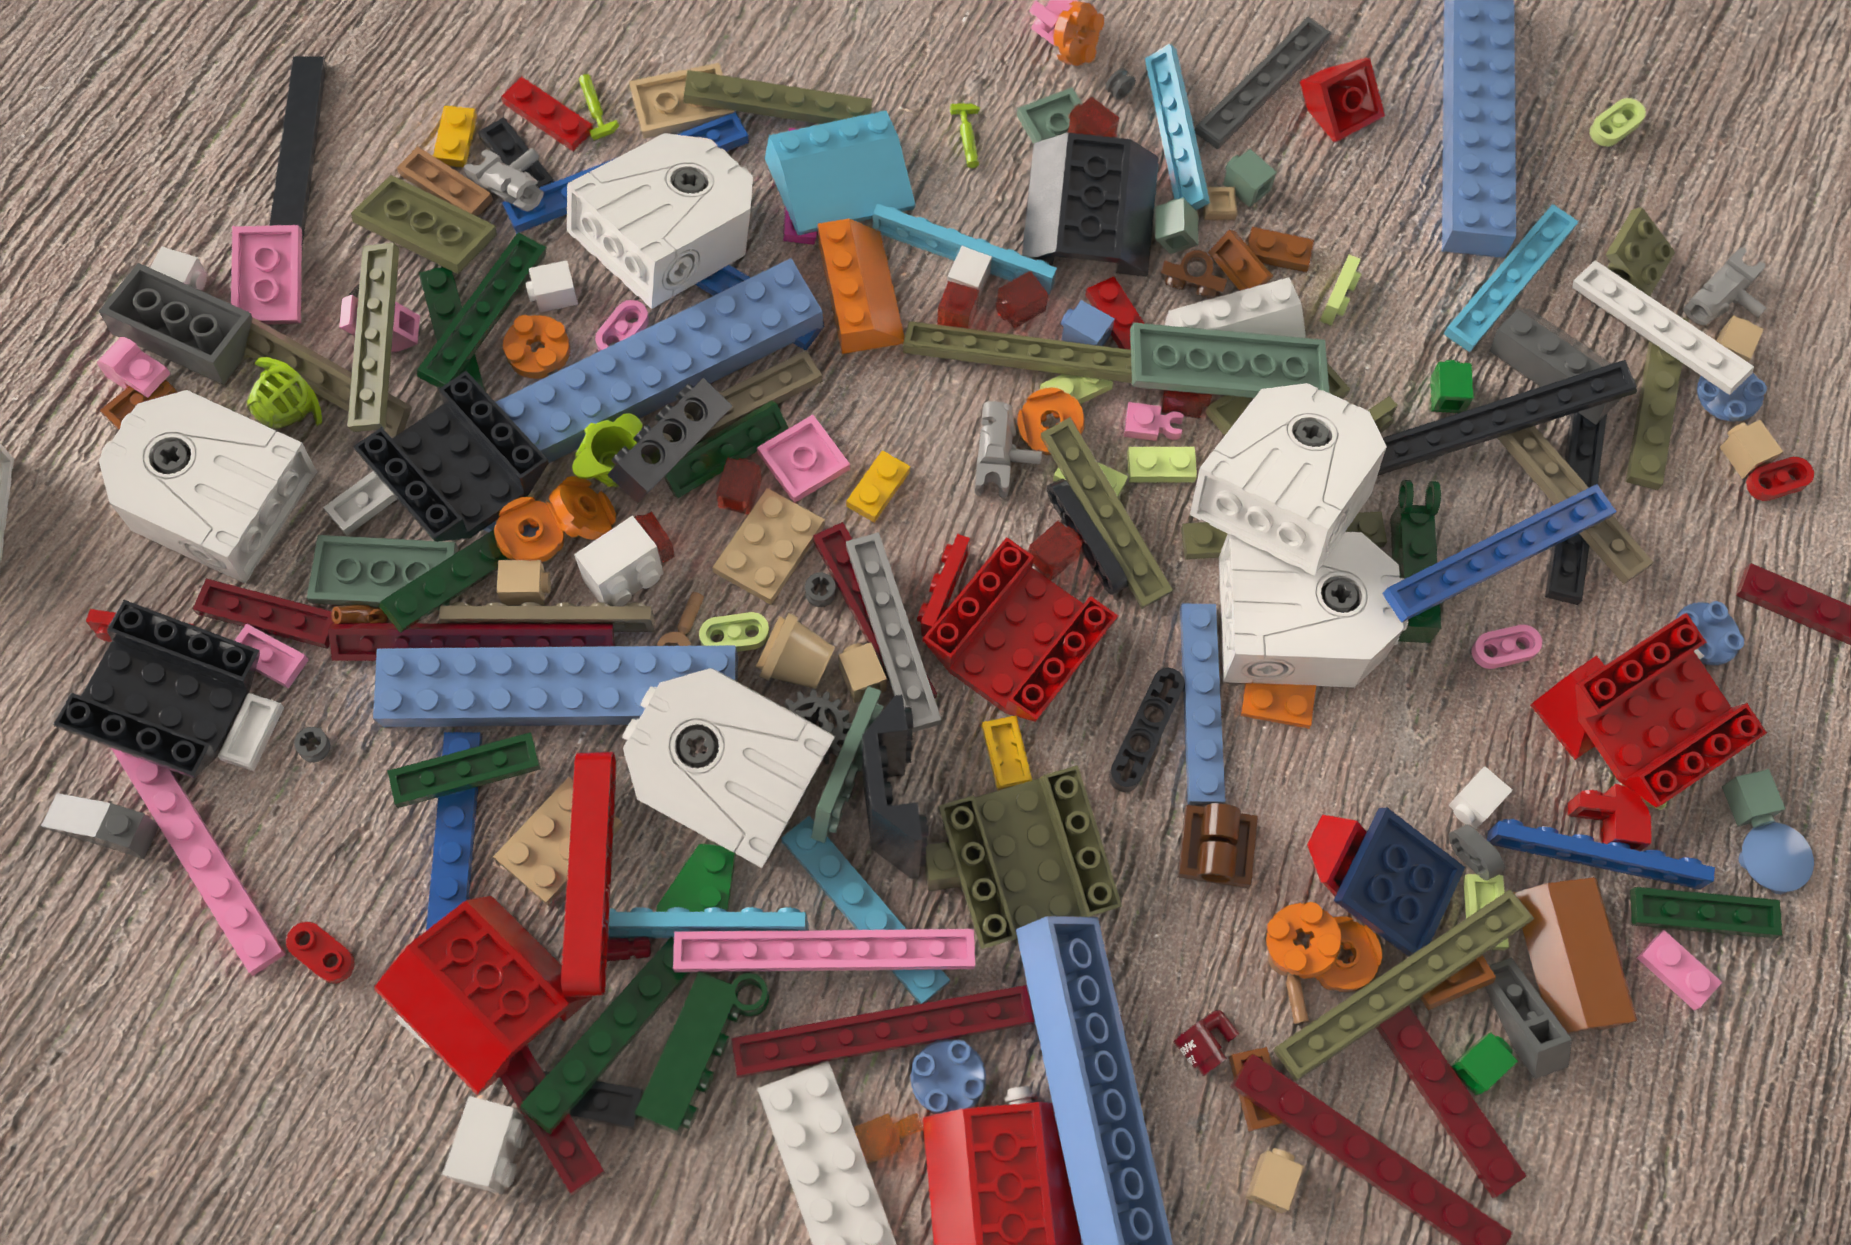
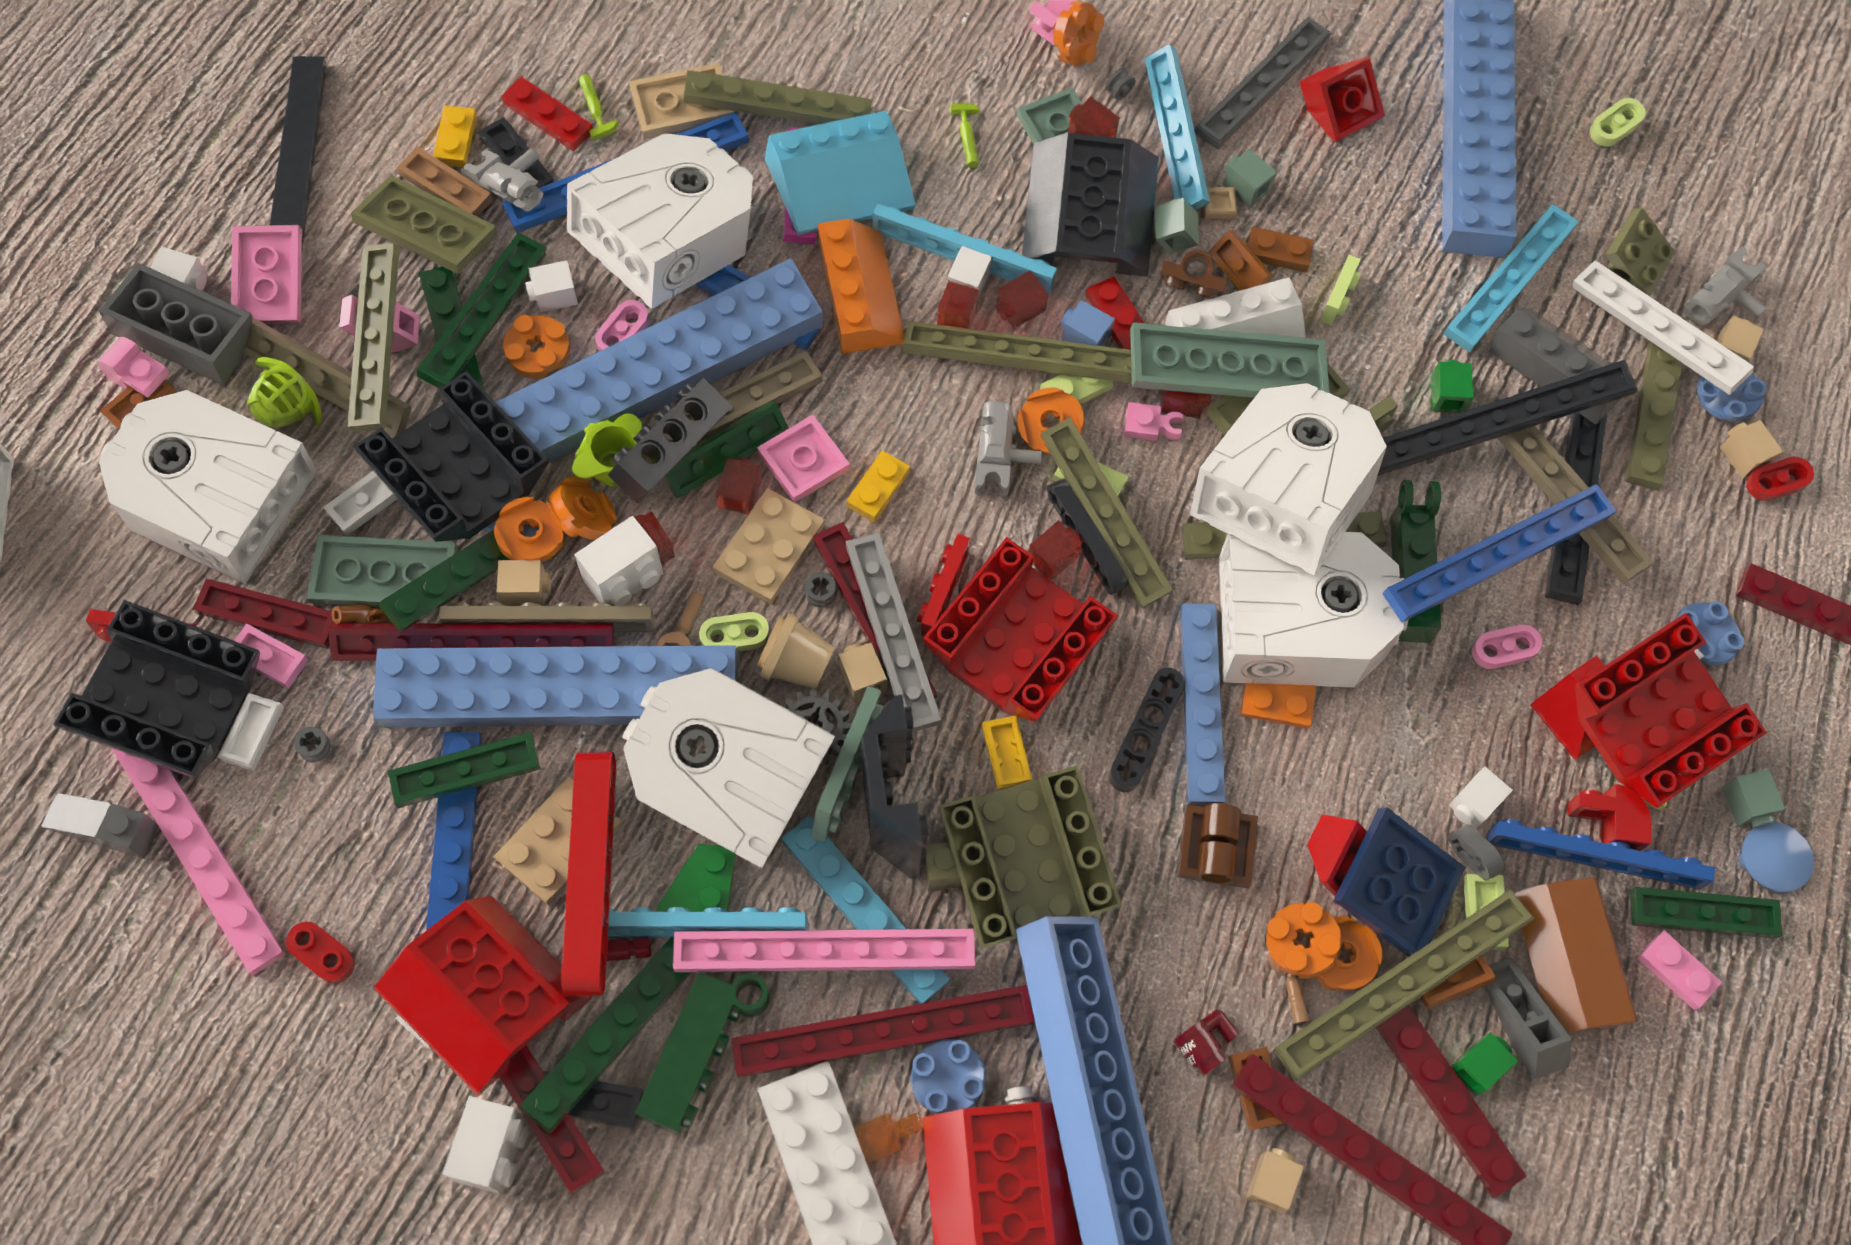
yellowish green plate [1127,447,1197,483] -> none

